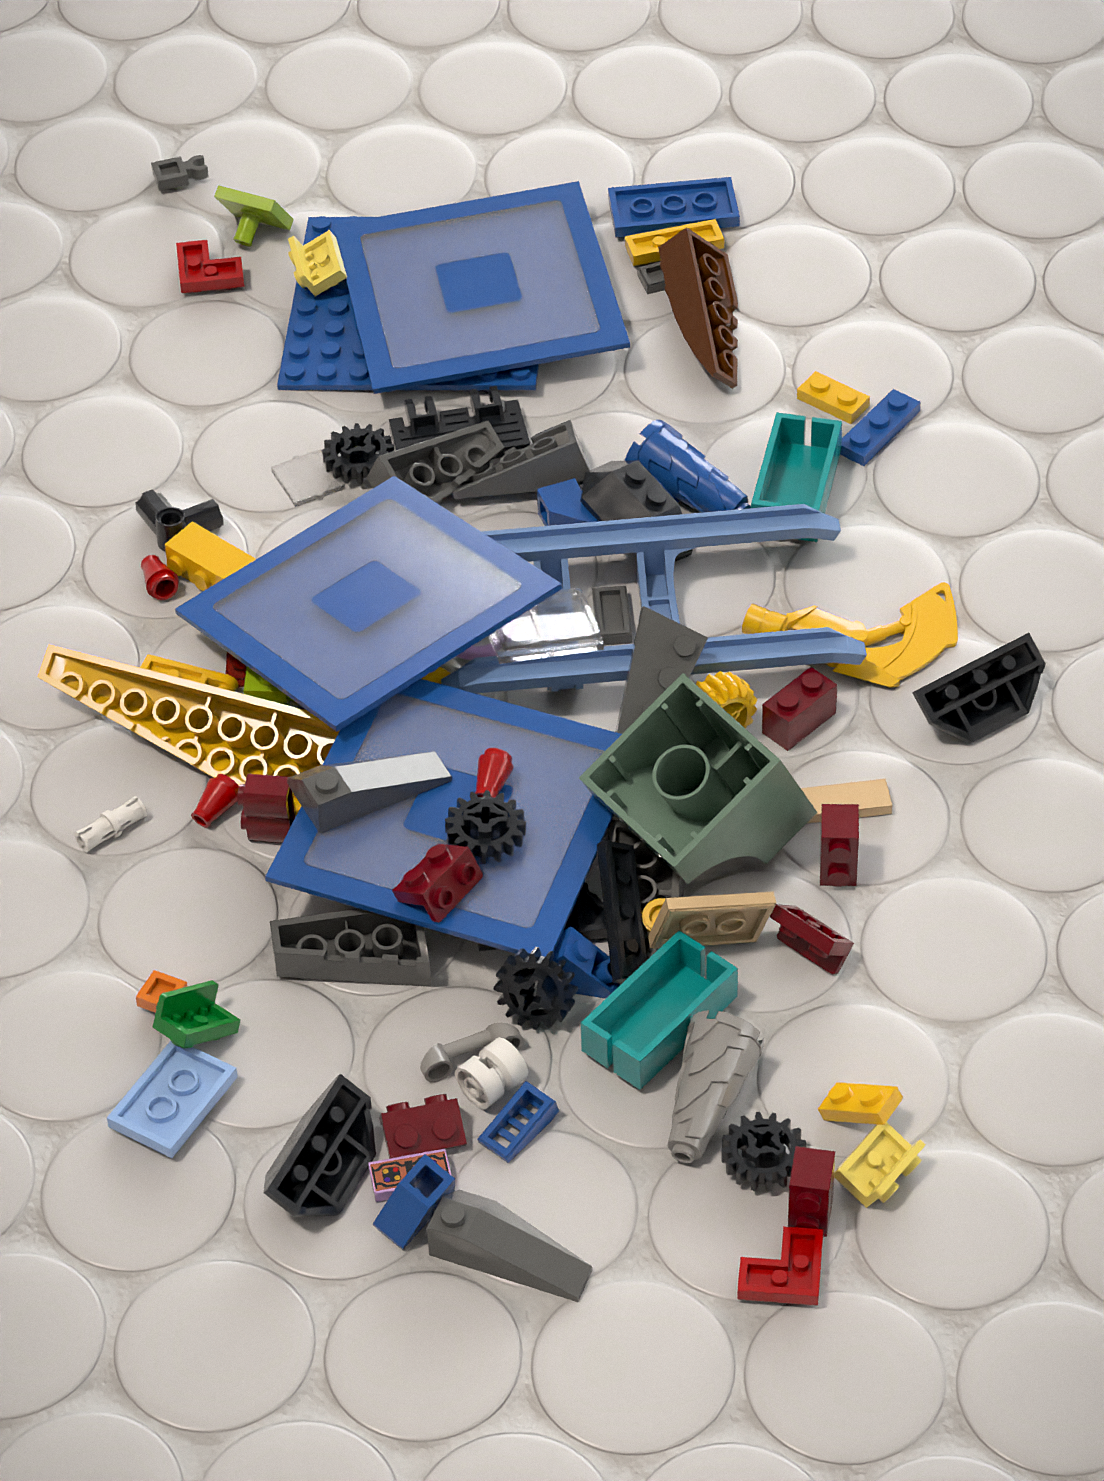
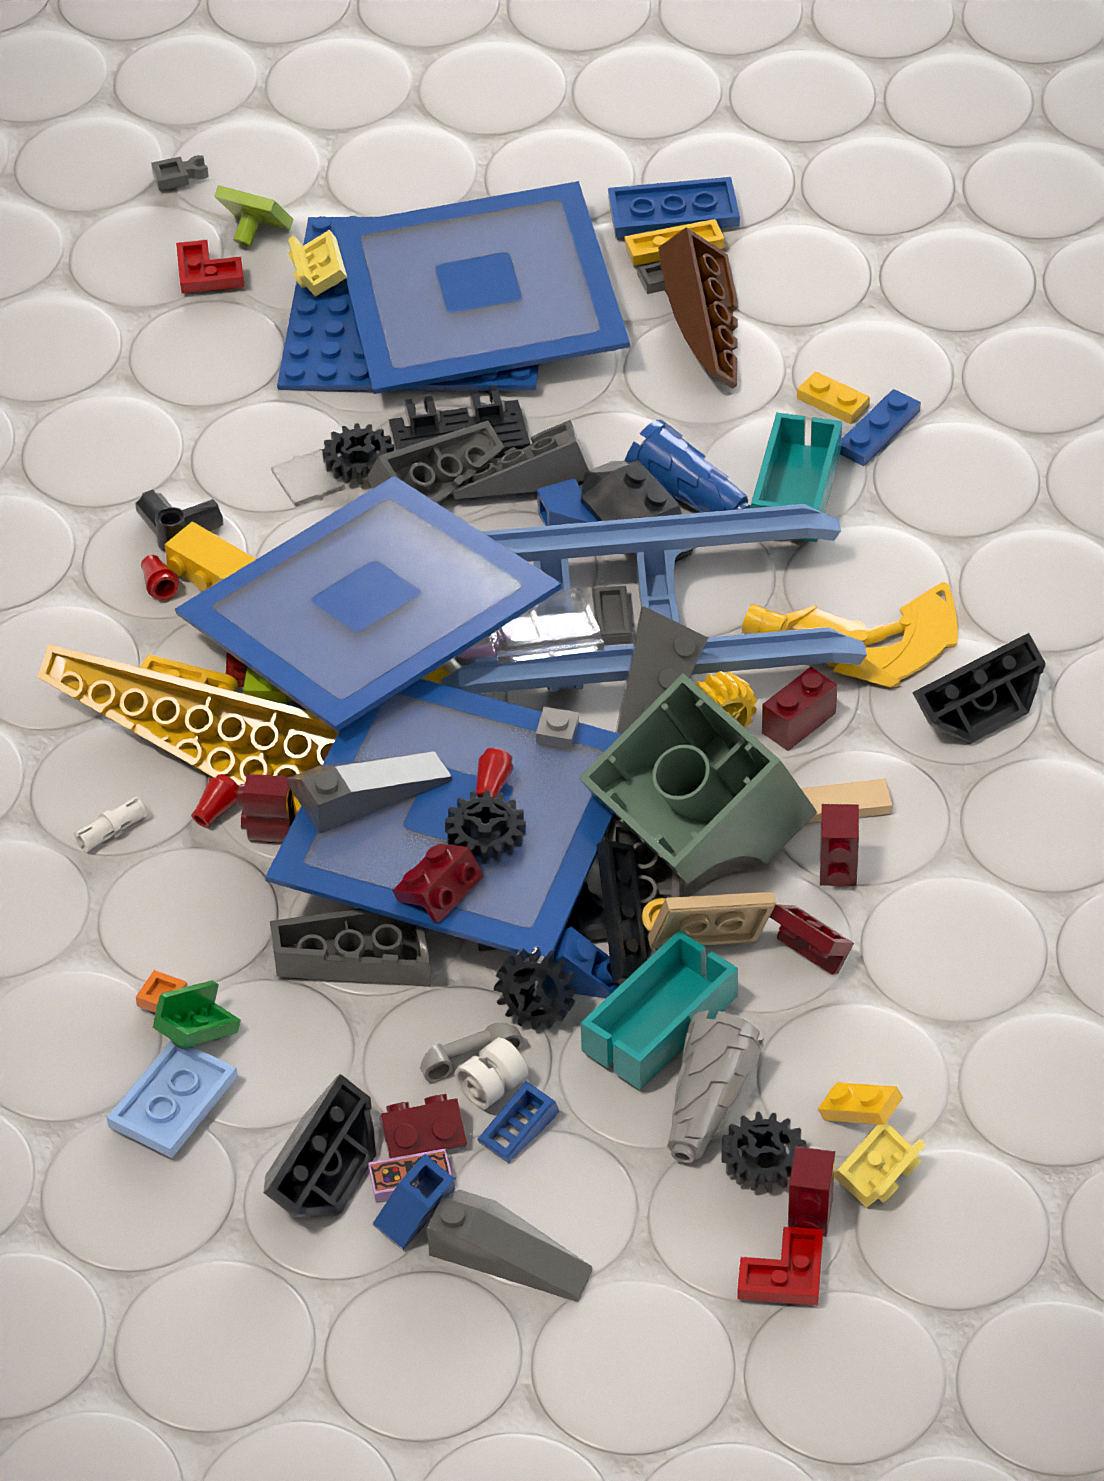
none -> light grey plate [536,707,579,749]

